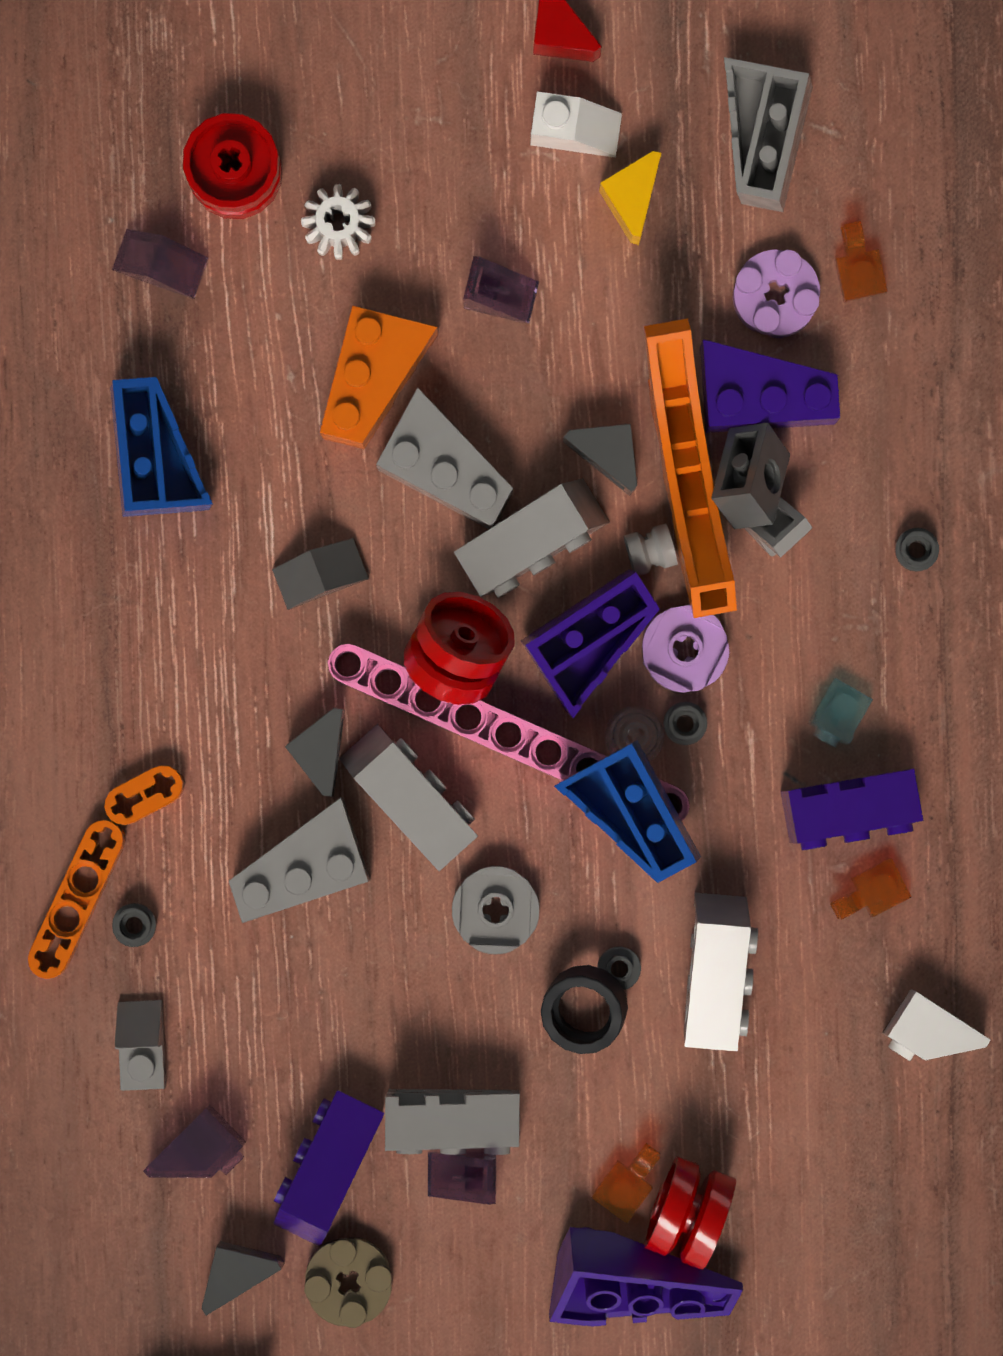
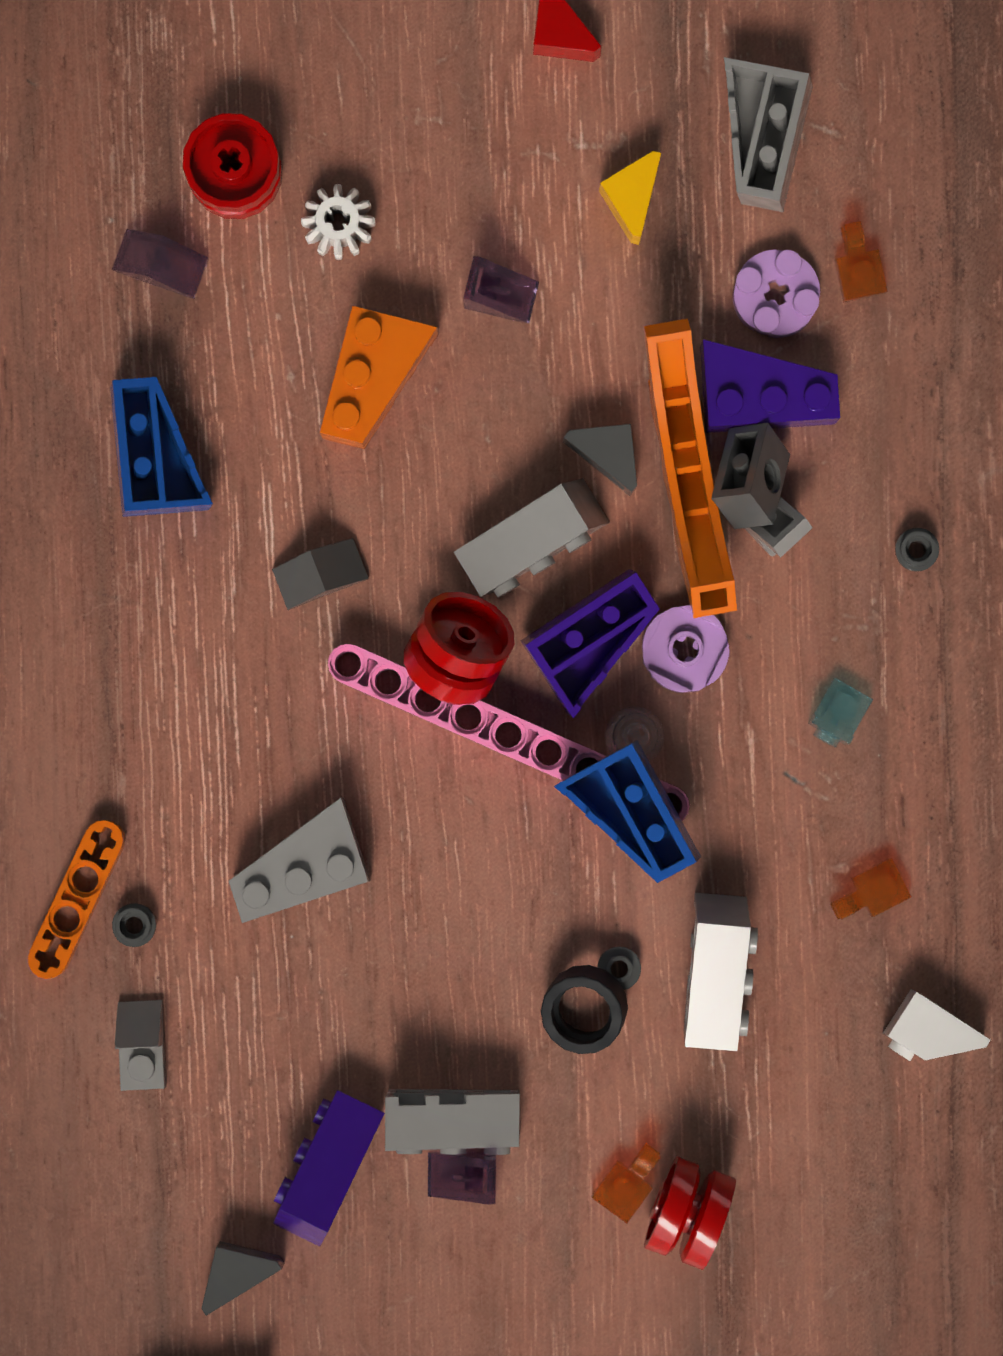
orange beam [104,765,185,825] -> none
clear purple slope [143,1105,246,1178] -> none
dark grey slope [285,708,345,797] -> none
dark tan plate [304,1237,392,1328] -> none
light grey wedge [339,724,478,871] -> none
light grey wedge [376,387,513,529] -> none
light grey plate [452,866,539,954] -> none
white slope [530,91,622,158] -> none
dark purple wedge [549,1227,743,1327] -> none
light grey wheel [624,524,678,576] -> none
dark grey plate [663,702,707,745] -> none
dark purple wedge [780,769,923,850] -> none

